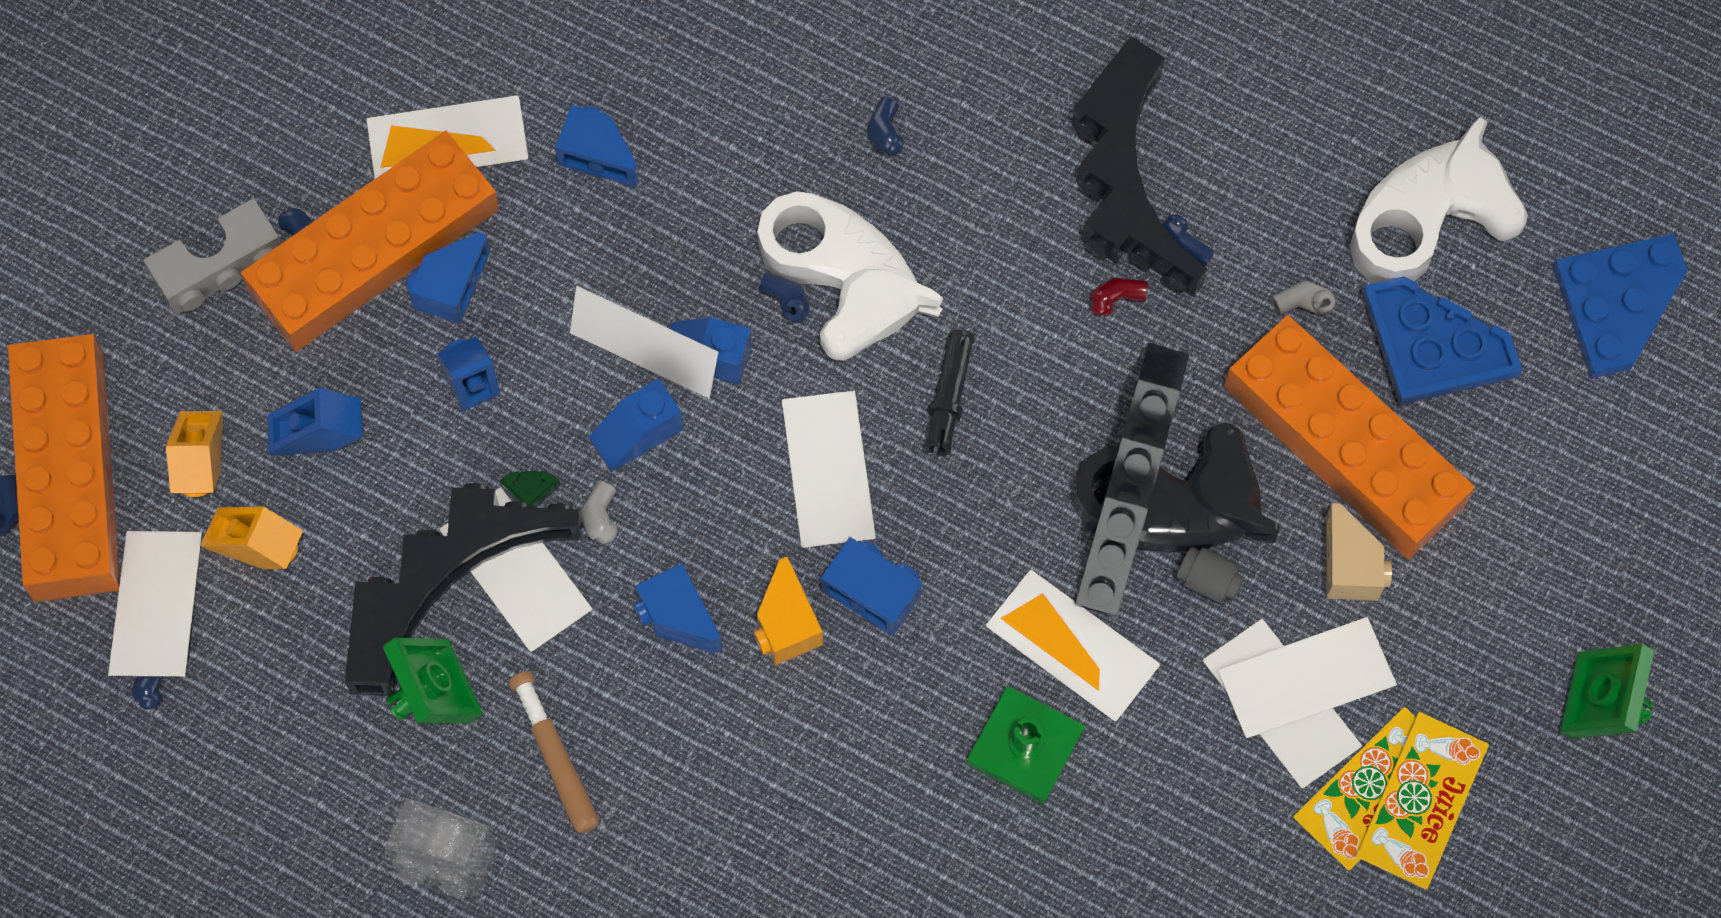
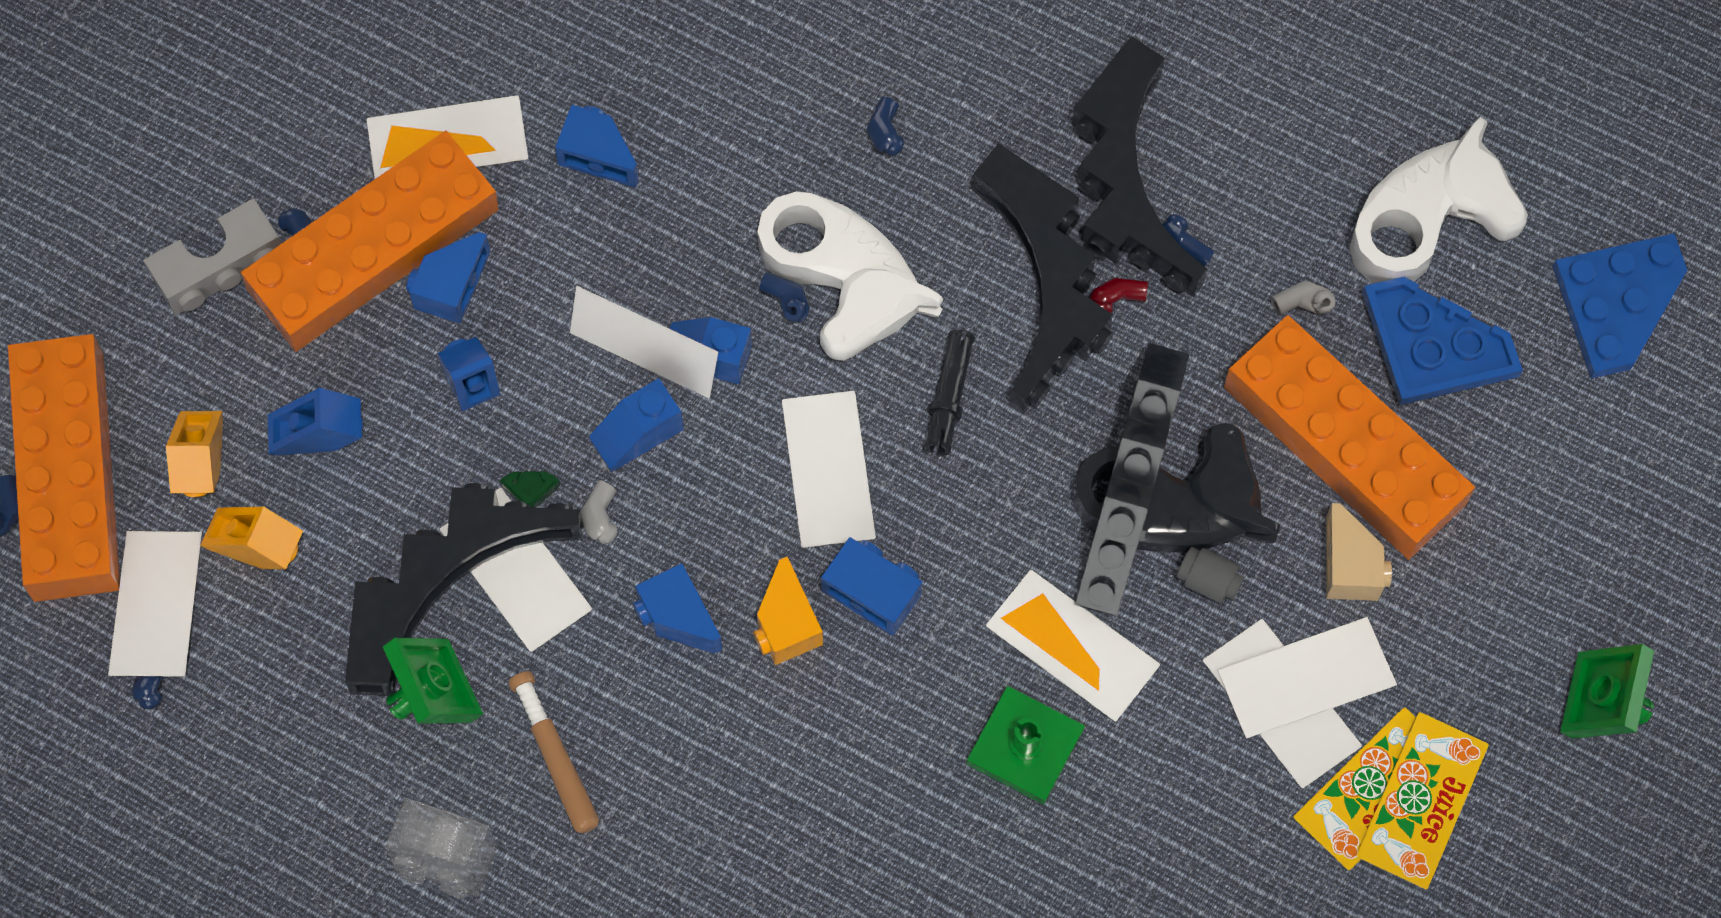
none -> black arch [972,143,1113,415]

